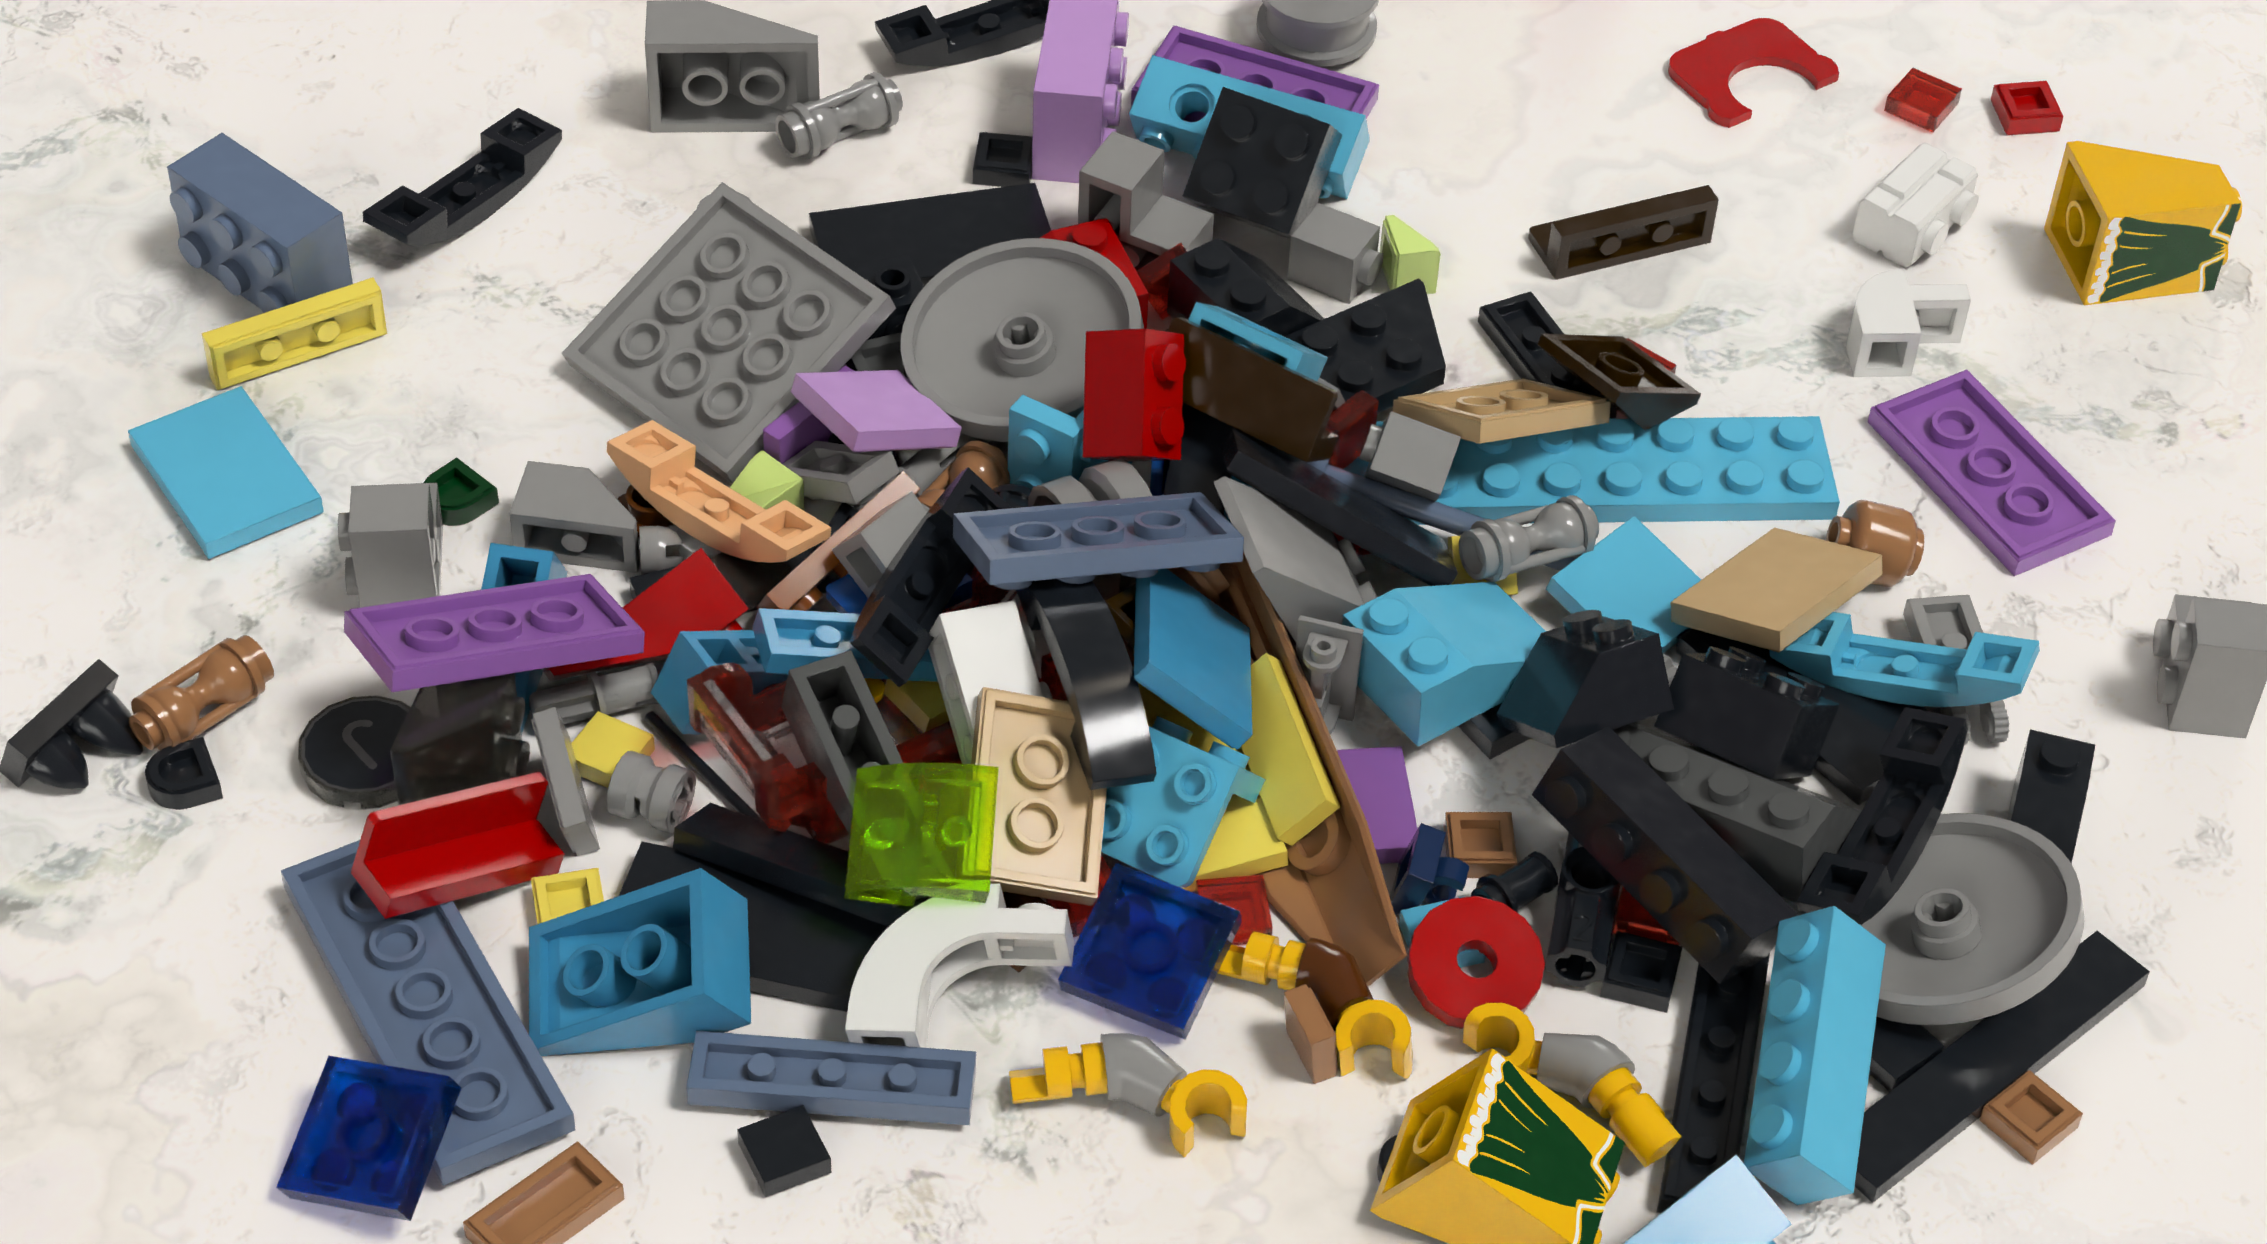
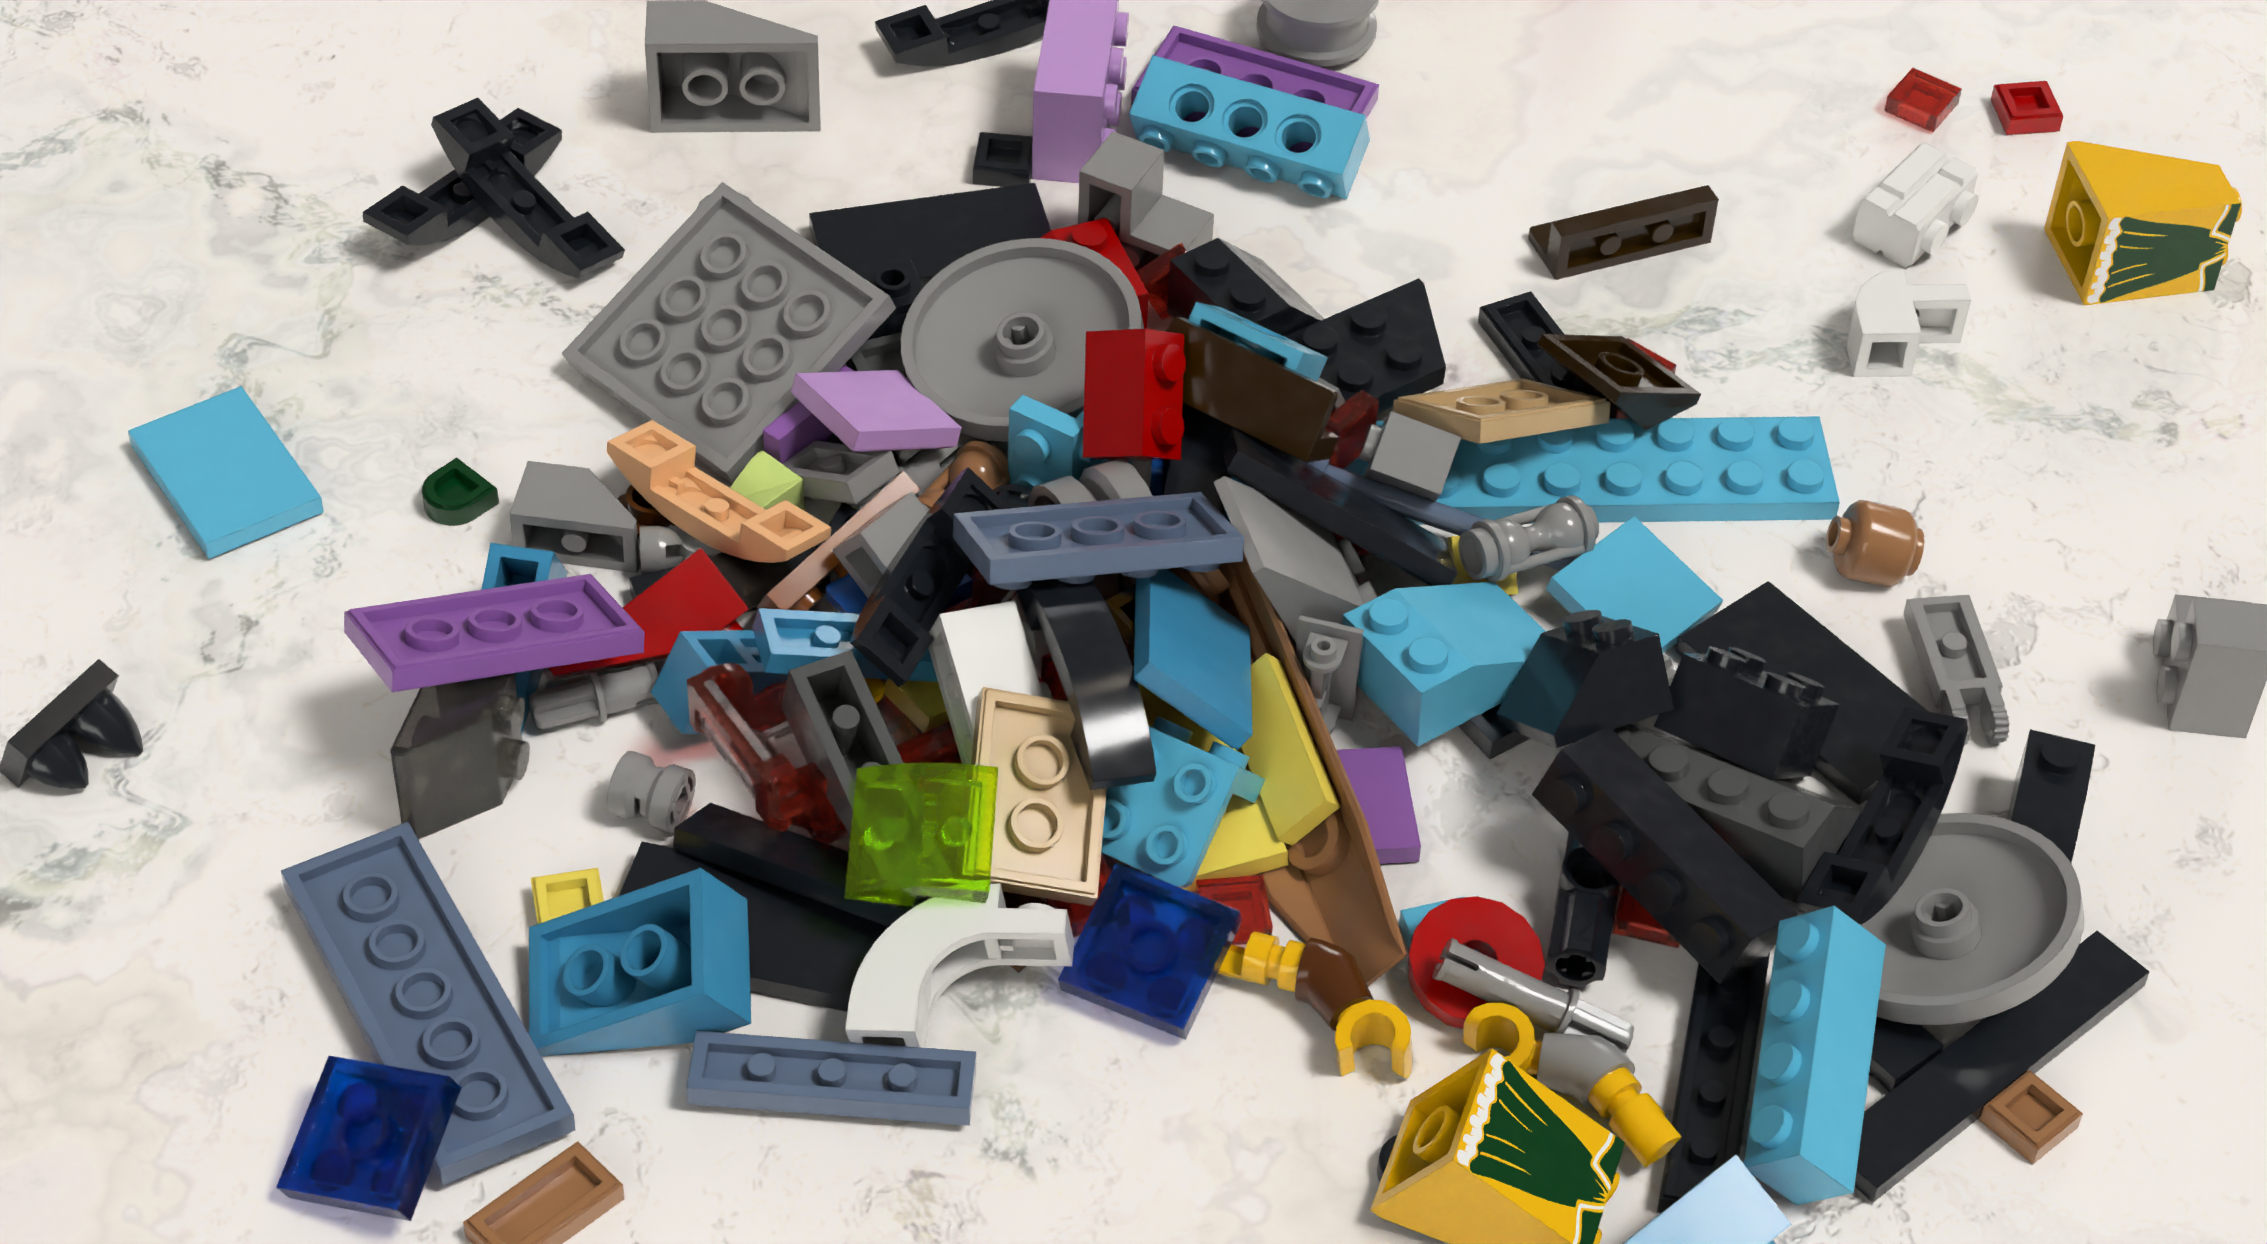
medium nougat piece [129,635,274,750] -> none
black tile [145,737,223,810] -> none
sand blue brick [167,133,353,313] -> none
light yellow tile [201,277,387,390] -> none
black tile [298,695,432,809] -> none
light grey brick [338,483,443,608] -> none
red panel [351,772,565,919] -> none
light grey tile [531,707,600,856] -> none
light yellow tile [572,711,655,788] -> none
black axle [644,711,765,822] -> none
black tile [737,1105,832,1197] -> none
light grey piece [775,72,903,159] -> none
yellow piece [1009,1033,1247,1158] -> none
black brick [1182,87,1342,239] -> none
medium nougat tile [1284,984,1338,1084] -> none
light grey brick [1288,203,1383,304] -> none
yellowish green slope [1380,215,1441,294] -> none
dark blue tile [1390,823,1470,916] -> none
medium nougat tile [1444,812,1517,878] -> none
black pin [1471,851,1558,913] -> none
black tile [1600,931,1683,1013] -> none
red piece [1668,18,1840,128] -> none
tan tile [1671,527,1883,653] -> none
medium azure slope [1769,612,2040,707] -> none
medium lavender tile [1868,369,2116,576] -> none
none -> black slope [431,98,625,279]
none -> light grey axle [1433,938,1634,1053]

